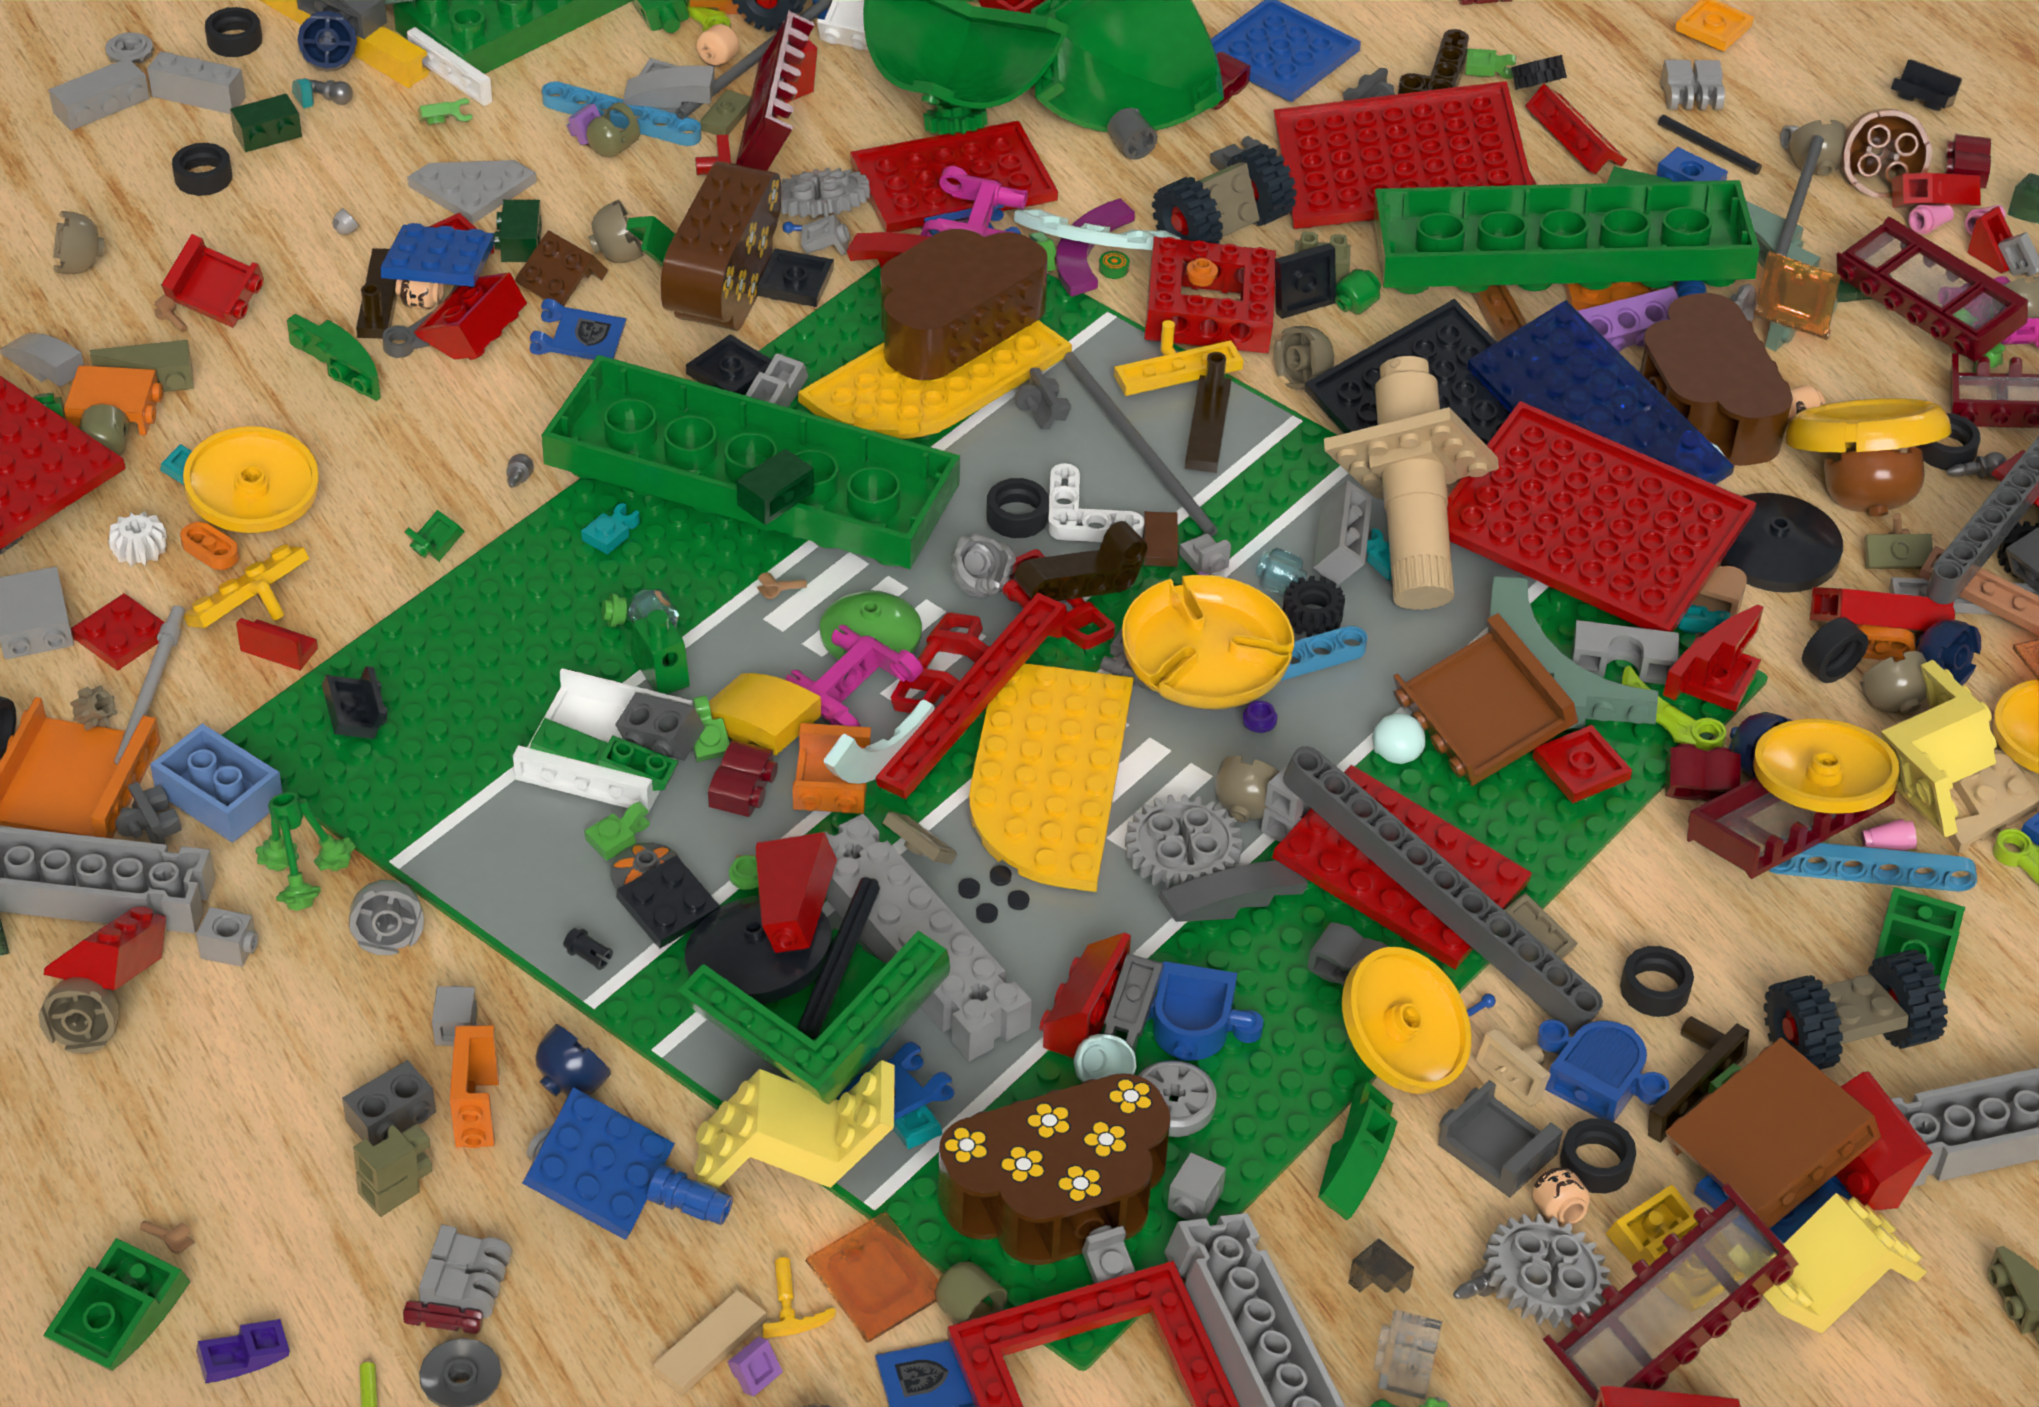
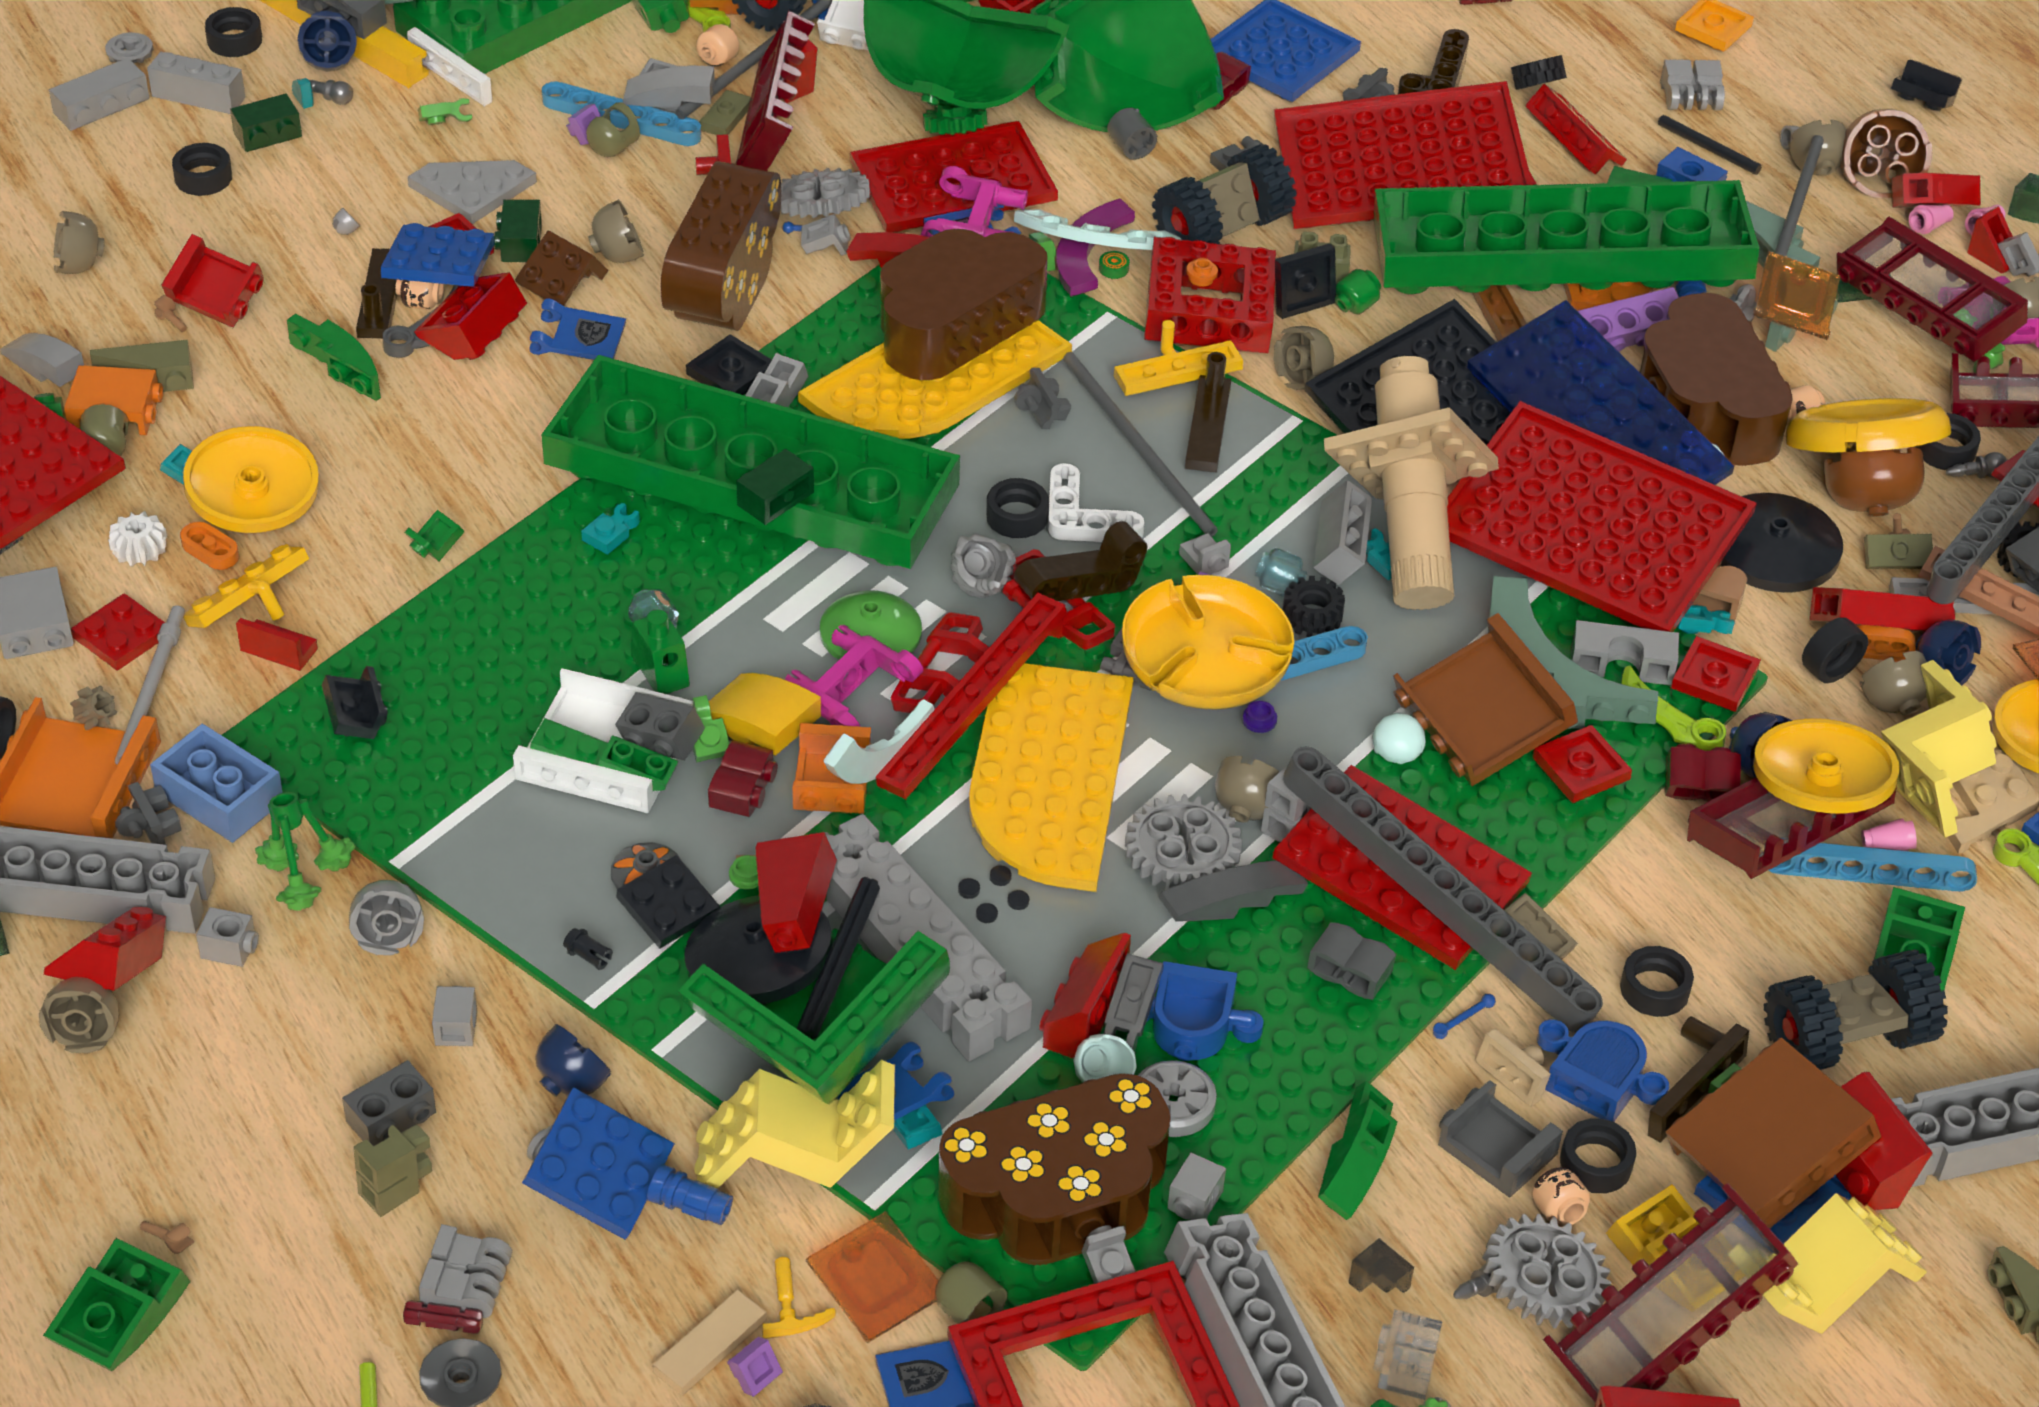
dark purple slope [196,1319,290,1384] -> none
orange panel [450,1025,499,1148] -> none
flat silver bar [506,454,534,487] -> none
bright green plate [584,802,650,861] -> none
bright green plate [601,593,627,628] -> none
green panel [626,216,676,267] -> none
black plate [757,248,834,307] -> none
medium nougat hand [757,572,807,599] -> none
dark tan plate [882,812,957,865] -> none
reddish brown tile [1144,511,1178,567] -> none
yellow dish [1342,947,1472,1094] -> none
bright green plate [1465,48,1516,79] -> none
red slope [1663,604,1764,701] -> none
dark red brick [1945,134,1991,189] -> none

